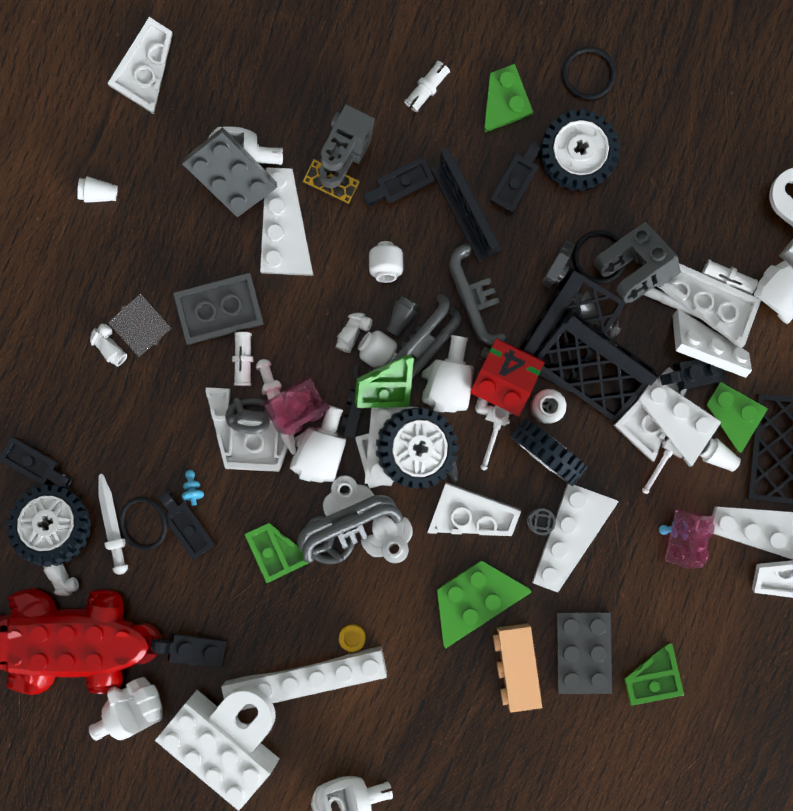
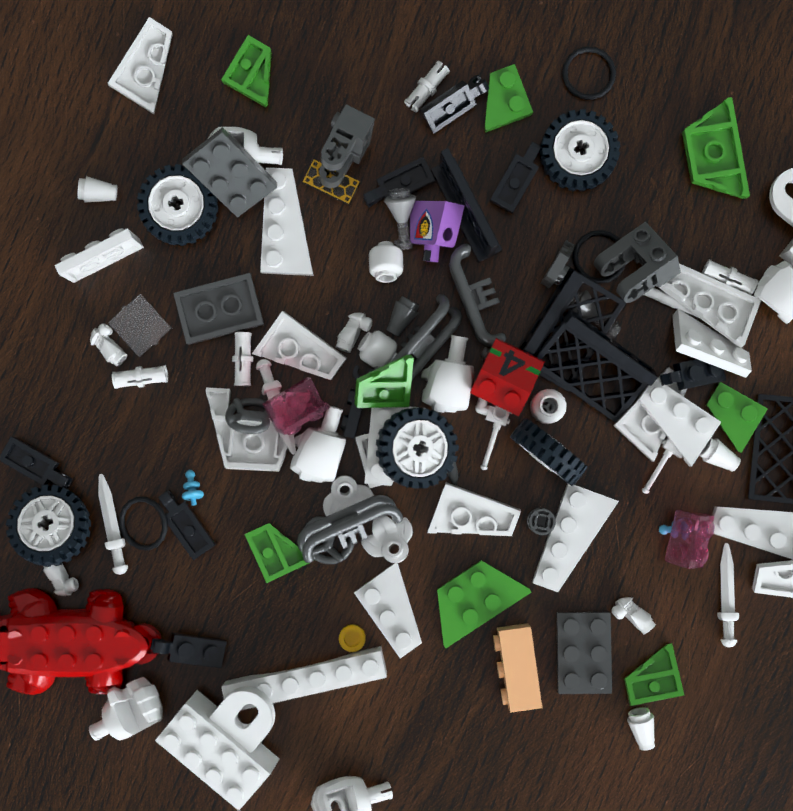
none -> white plate [55,228,144,283]
none -> white pin [112,365,168,389]
none -> wheel [137,164,218,246]
none -> bright green wing [221,35,272,108]
none -> white wing [252,311,347,380]
none -> white wing [354,563,422,658]
none -> piece [384,188,416,250]
none -> medium lavender torso [410,201,464,262]
none -> plate [419,74,489,134]
none -> white arm [612,597,656,635]
none -> white cone [627,707,655,751]
none -> bright green wing [682,97,750,199]
none -> white sword [717,543,739,647]

